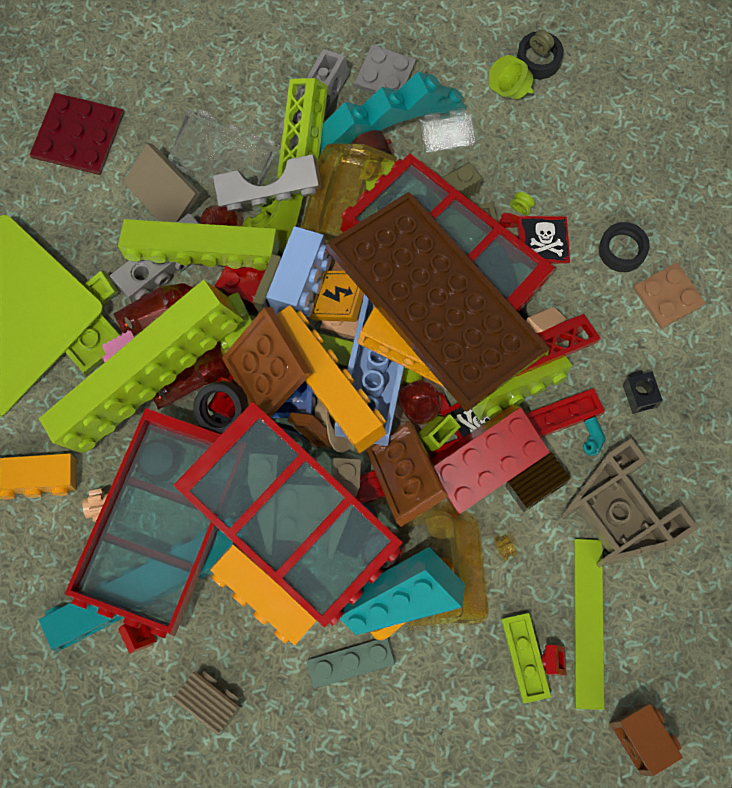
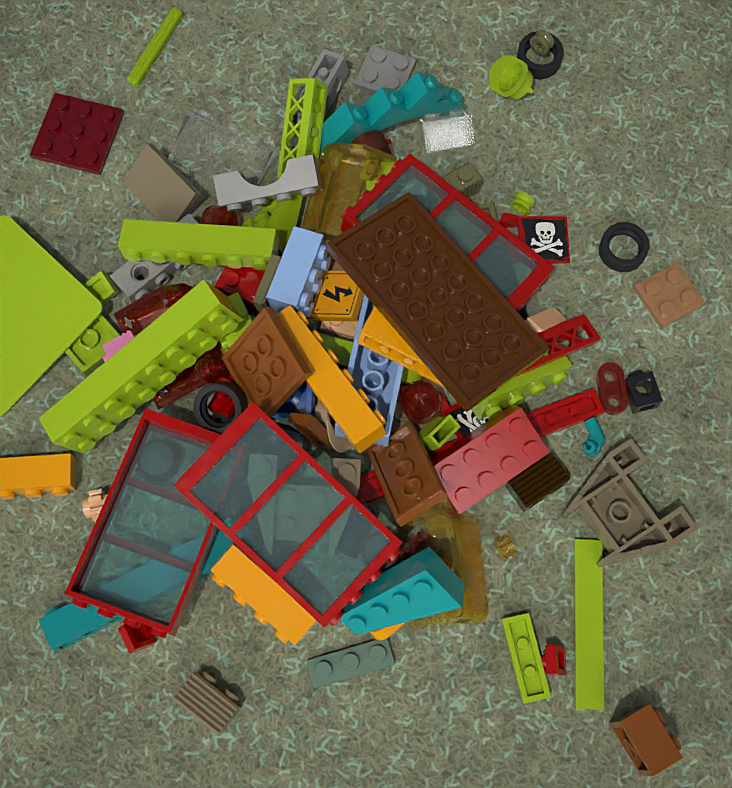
none -> lime axle [127,7,183,87]
none -> clear red gear [403,531,438,557]
none -> clear red plate [596,363,628,416]

